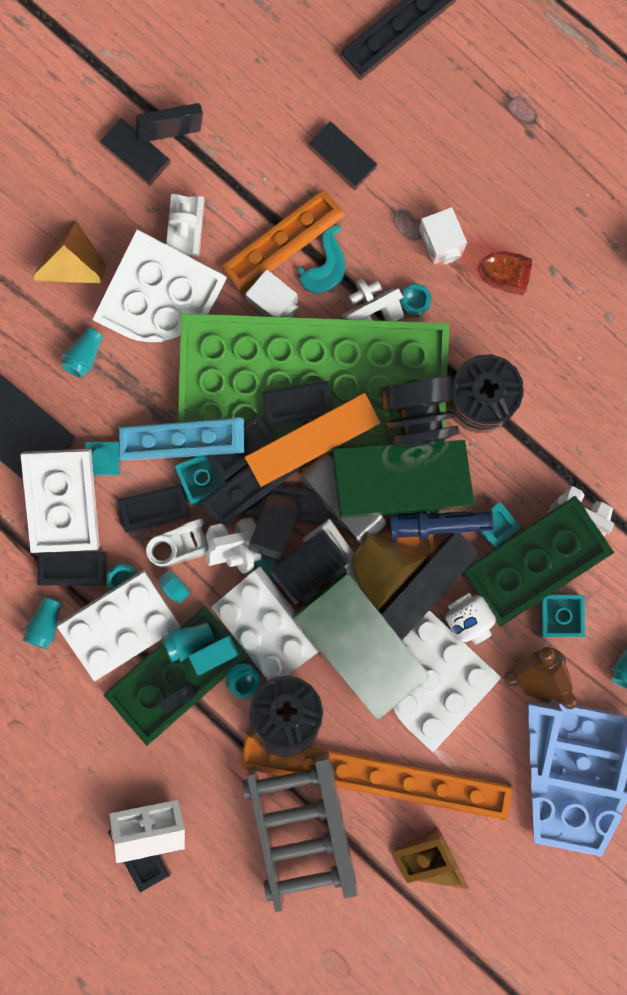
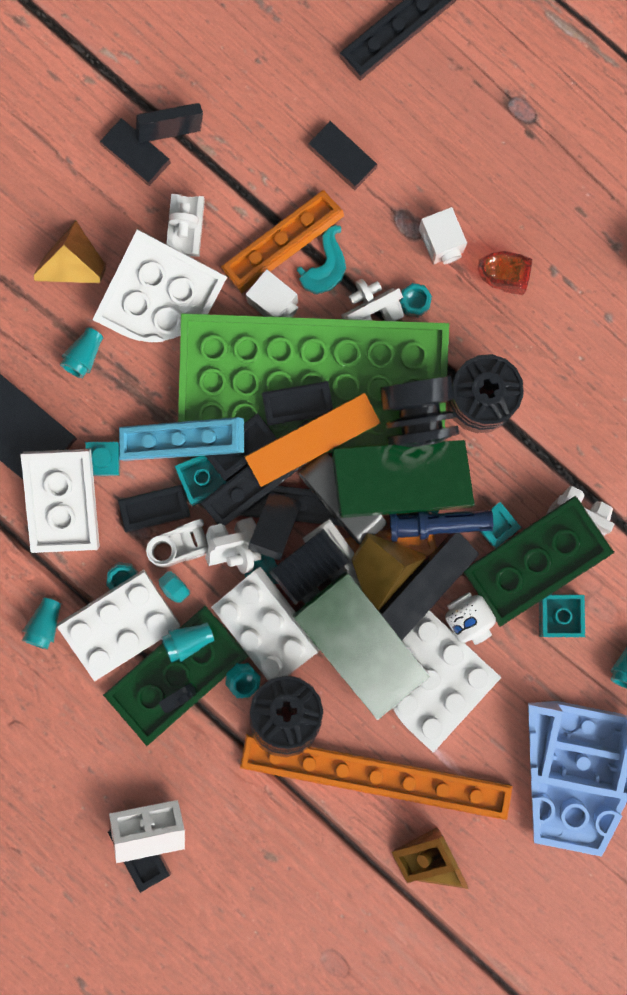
black tile [37,552,107,586] -> none
teal piece [188,636,240,676] -> none
dark grey fence [242,752,357,912] -> none
reddish brown rock [504,647,577,710] -> none

